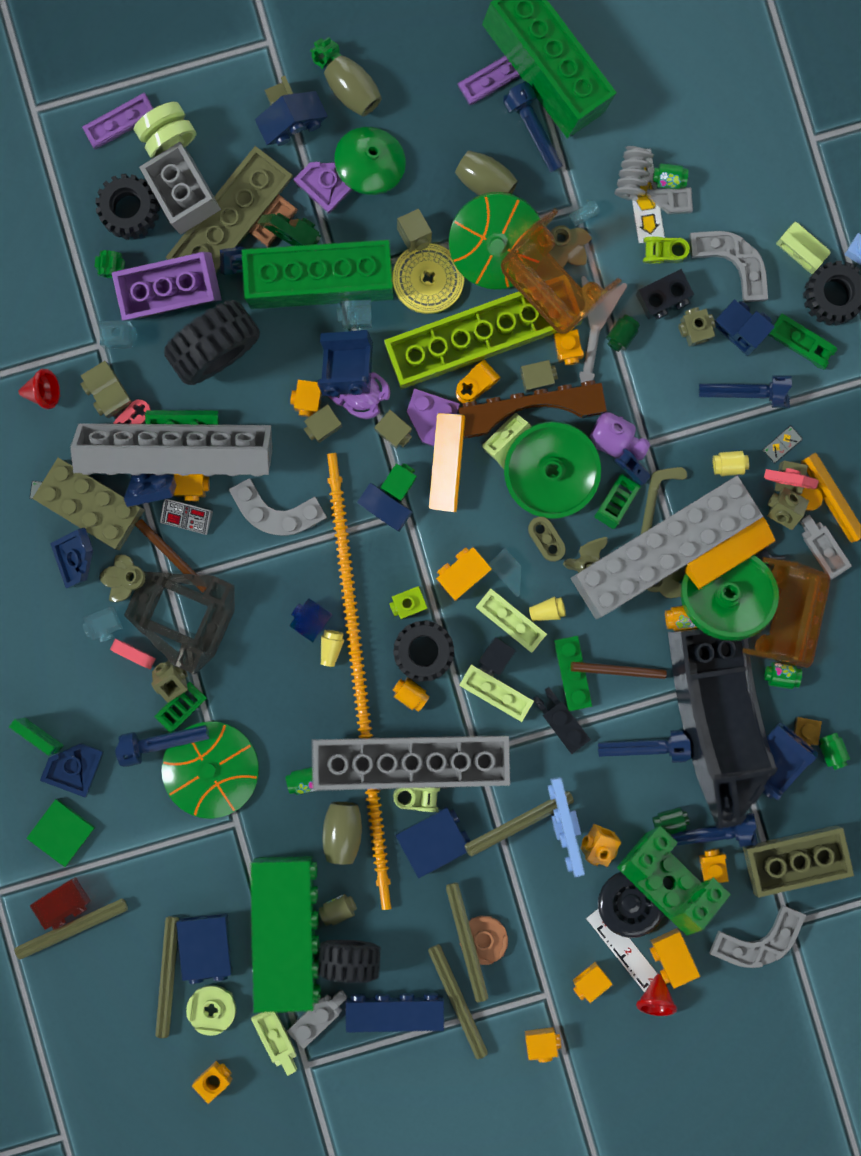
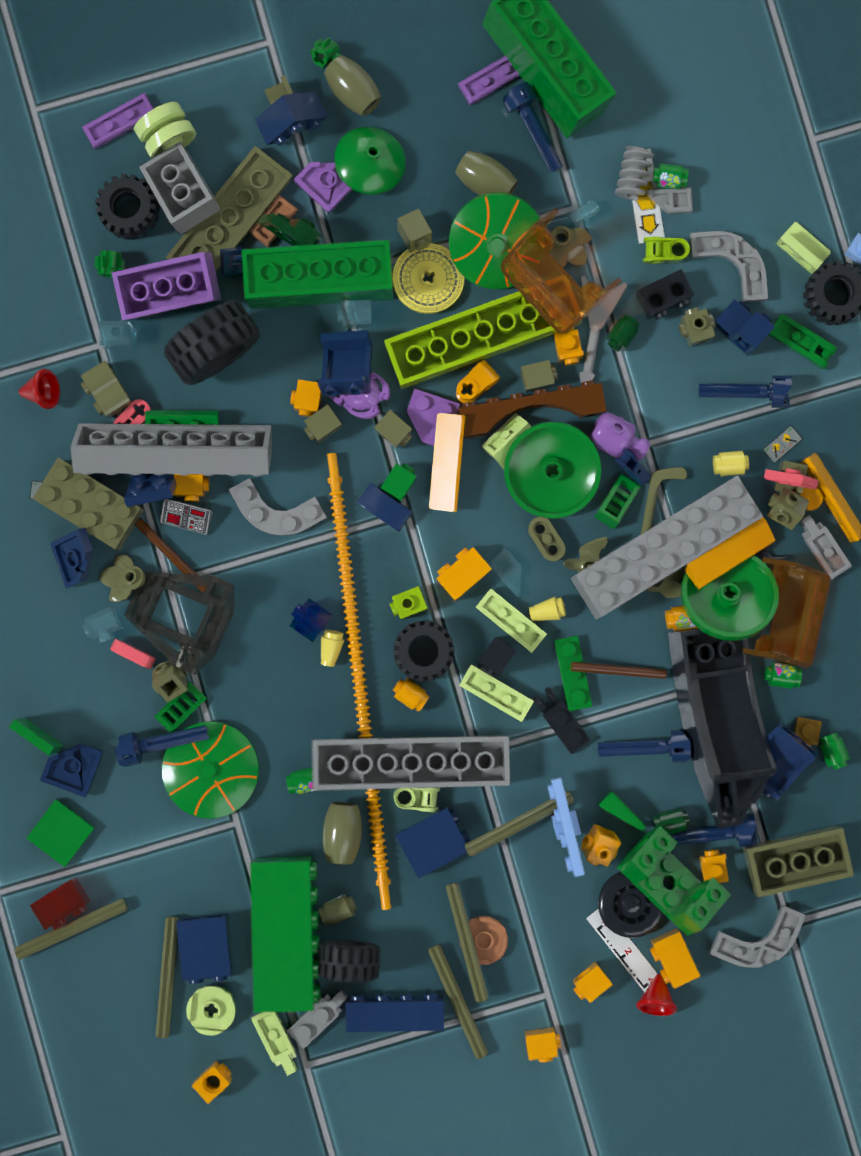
none -> green slope [597,791,646,831]

